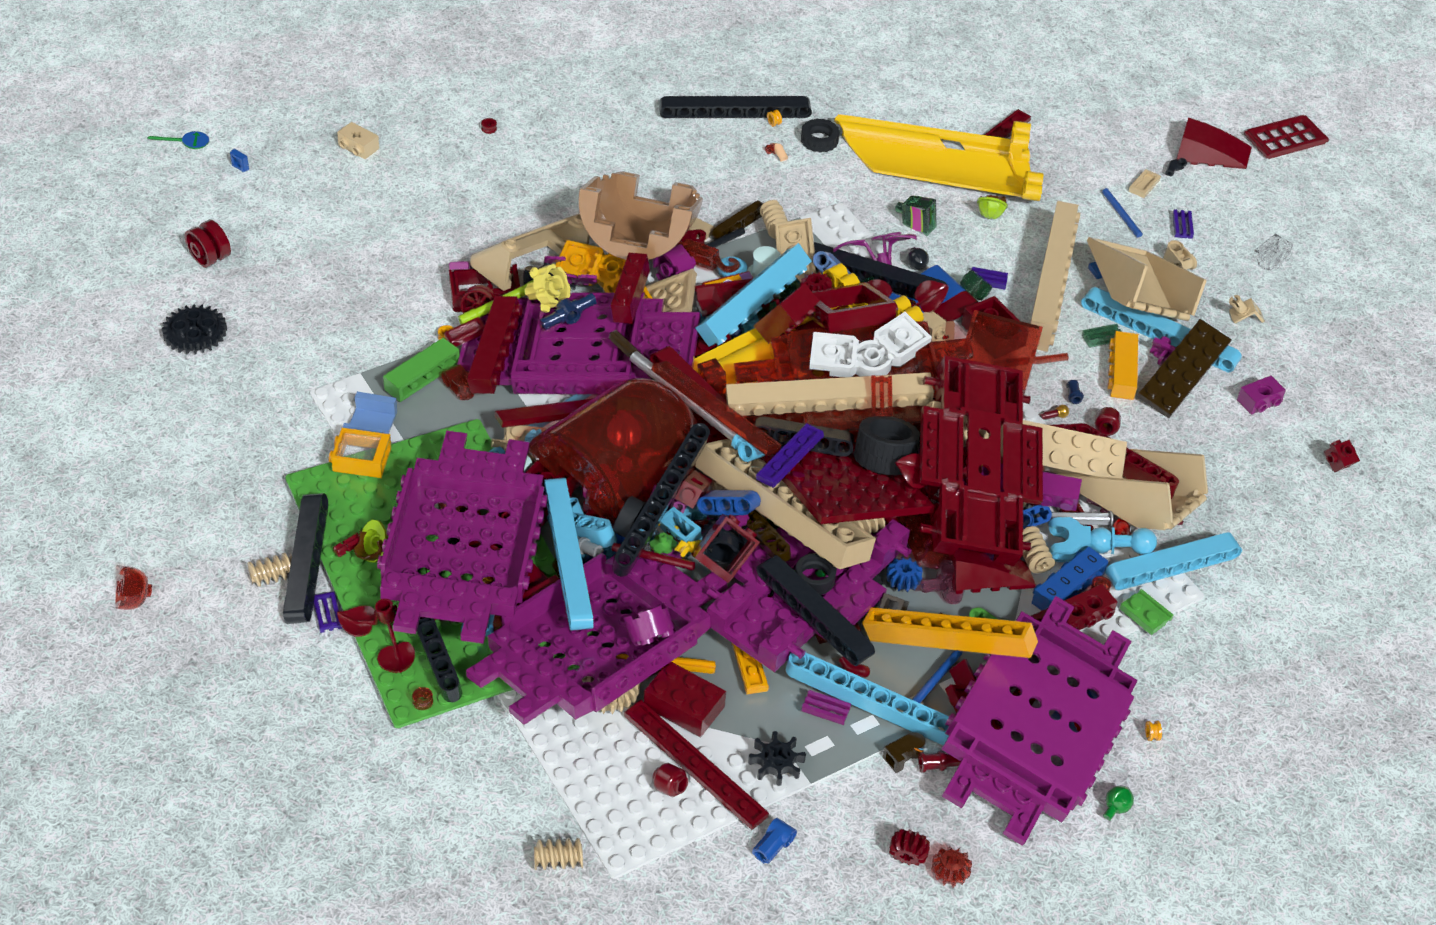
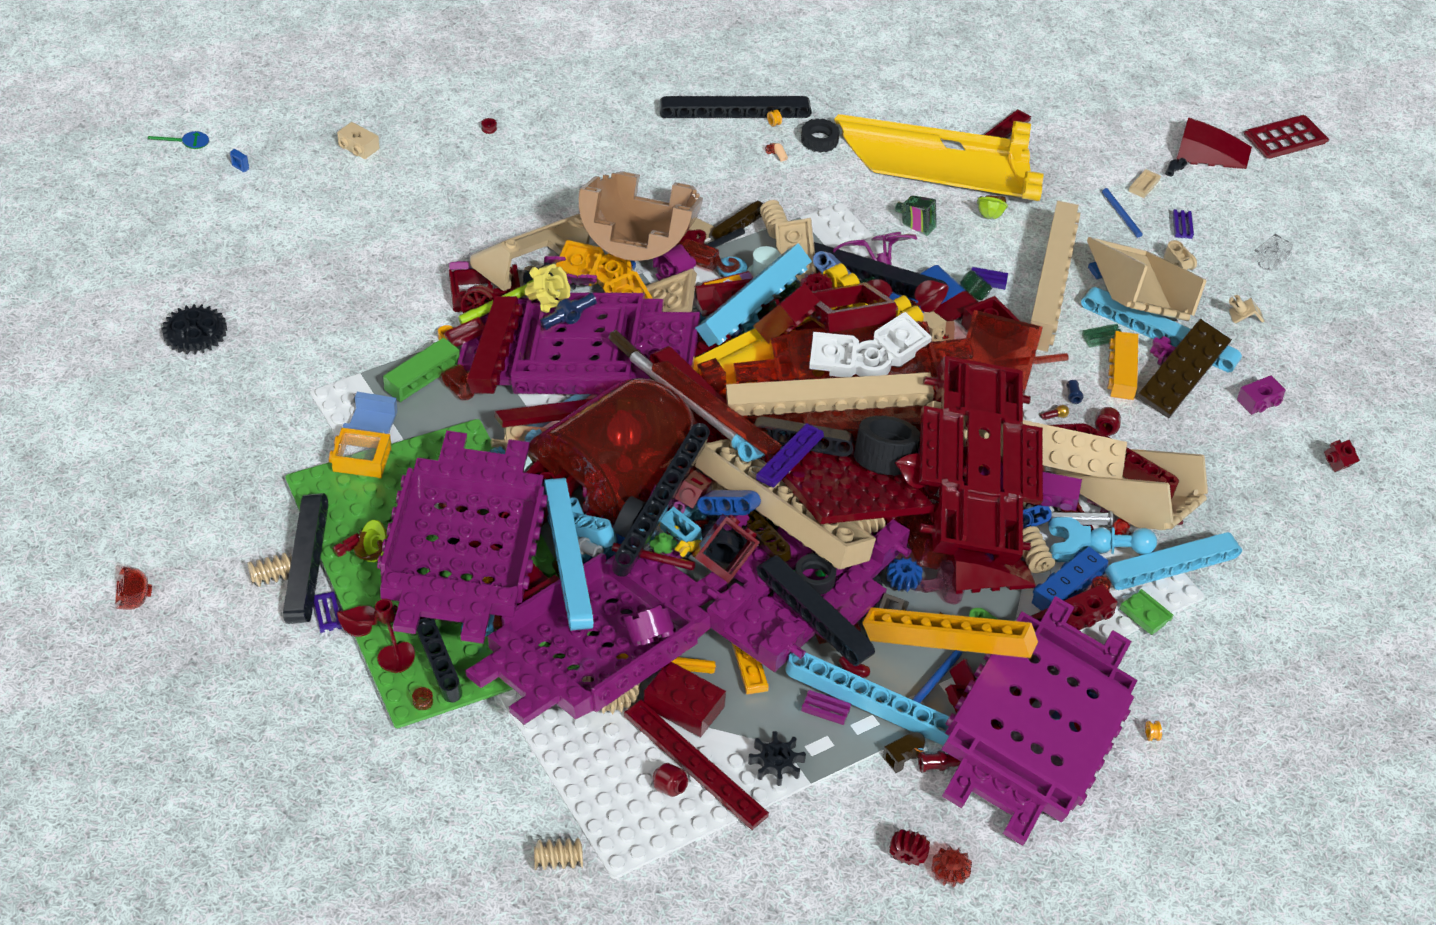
dark red wheel [184,219,231,268] -> none
dark red brick [611,252,650,324] -> none
blue piece [752,817,797,864] -> none
clear red tile [871,375,893,417] -> none
black piece [907,247,929,270] -> none
green piece [1103,785,1134,821] -> none

